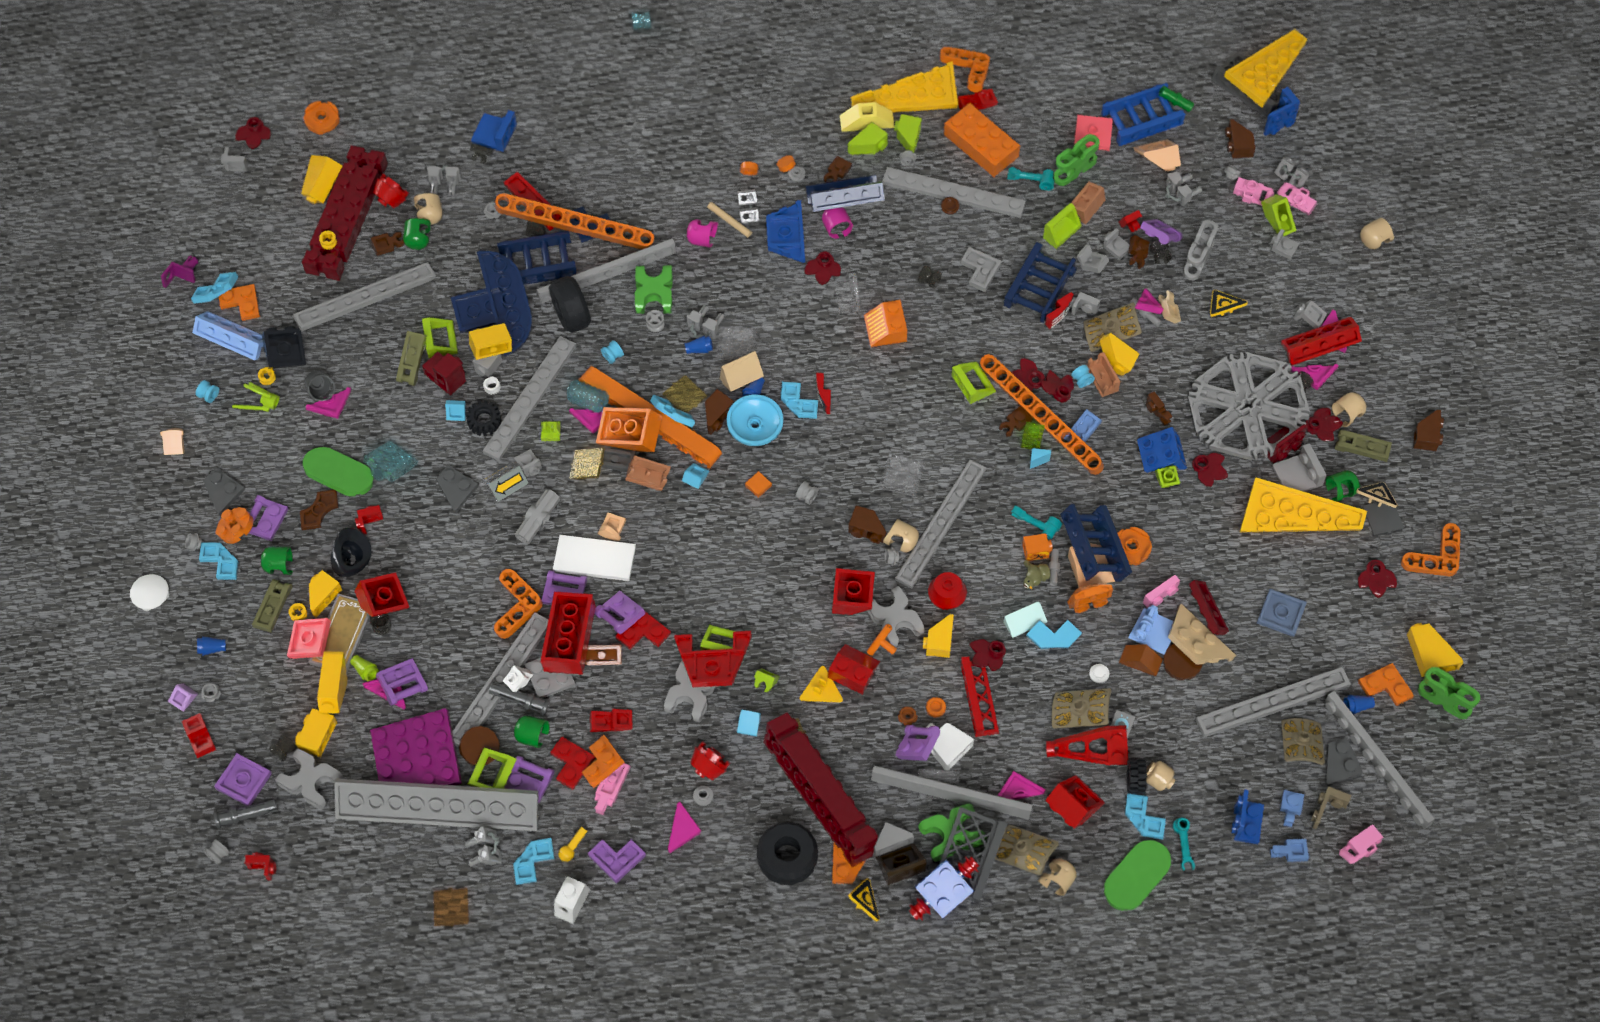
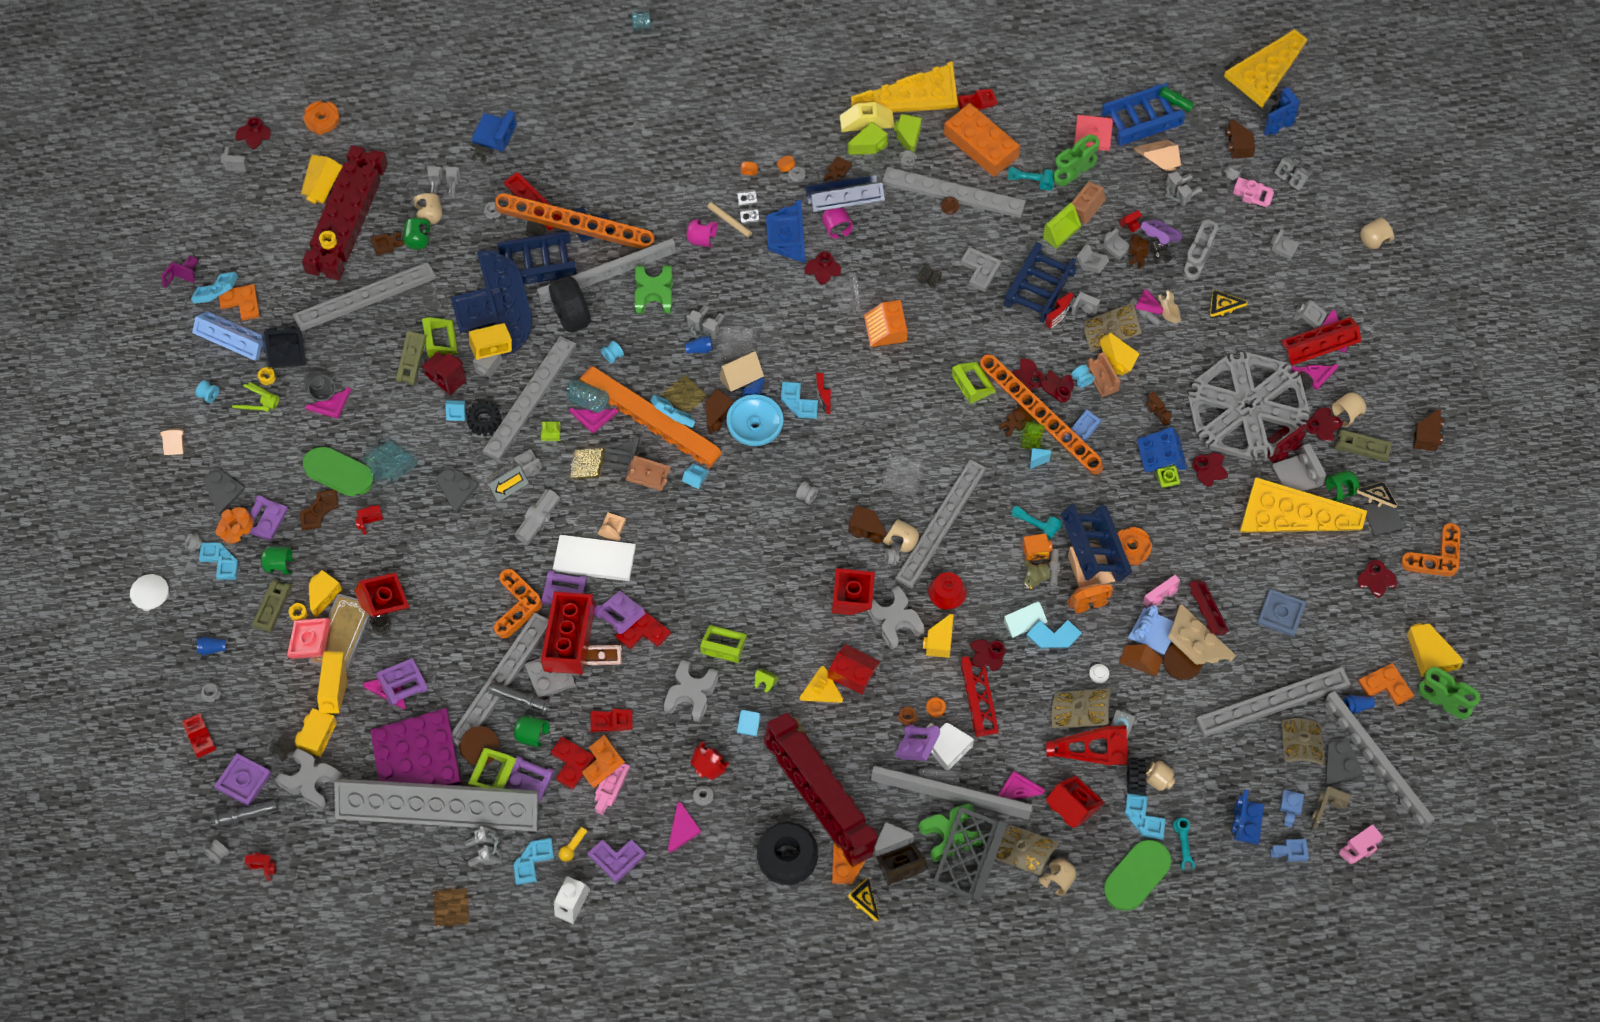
lavender slope [168,684,198,712] -> none
black hat [331,528,371,577] -> none
lime cone [350,655,379,681] -> none
red cone [373,174,410,209] -> none
white axle [483,377,501,394] -> none
white bracket [503,665,533,692] -> none
orange slope [596,407,662,452] -> none
light grey wheel [645,310,665,332] -> none
red wing [674,631,752,688] -> none
orange tile [745,471,772,498] -> none
orange piece [867,624,897,656] -> none
plate [909,856,979,921] -> none
orange beam [940,47,990,92] -> none
lime slope [1261,194,1296,236] -> none
bright pink piece [1277,182,1317,215] -> none

